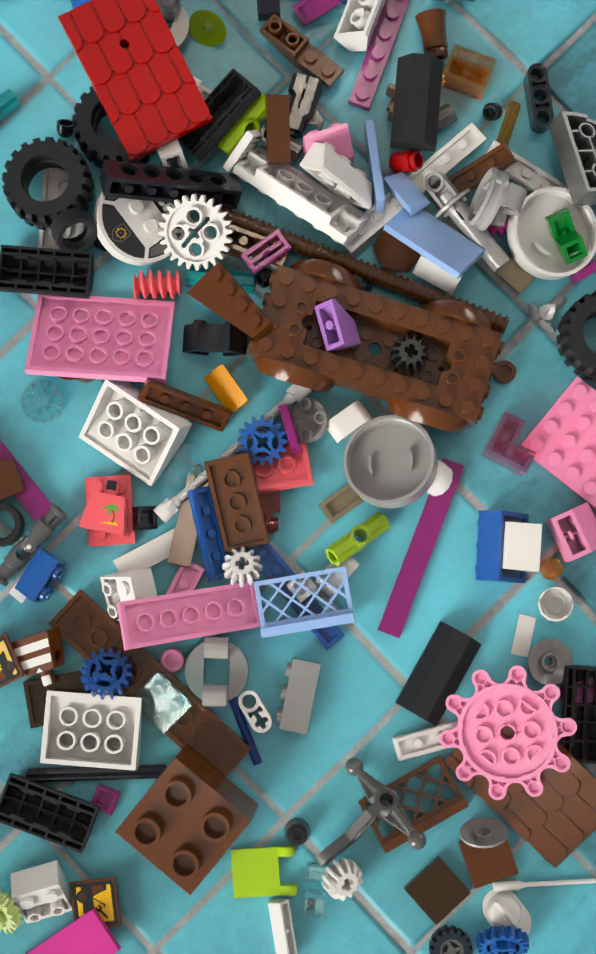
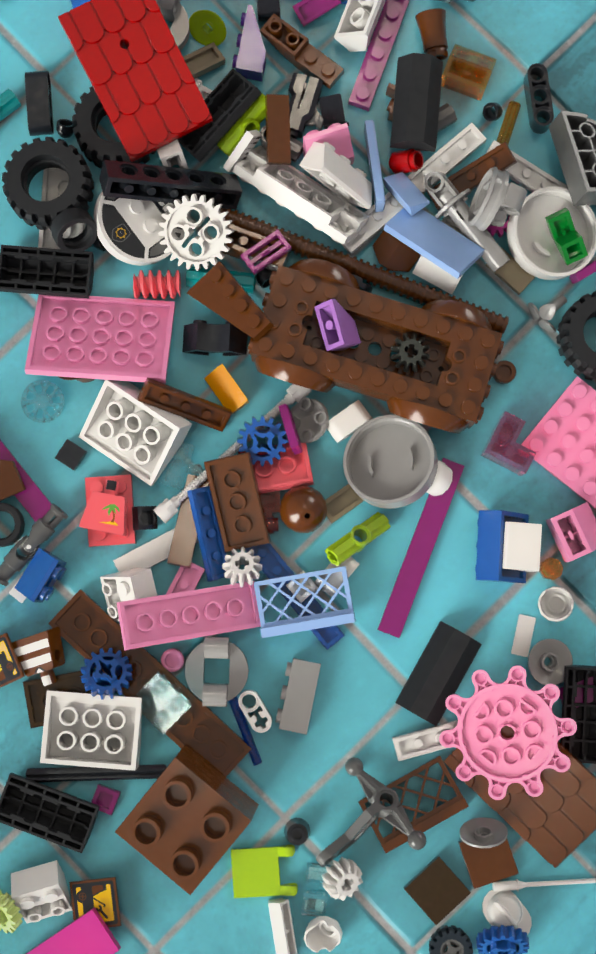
none -> black beam [25,70,54,136]
none -> black tile [55,439,87,471]
none -> dark tan tile [183,42,225,79]
none -> slope [232,5,266,82]
none -> reddish brown piece [280,485,327,533]
none -> white hair [304,916,343,953]
none -> black bracket [319,93,349,129]

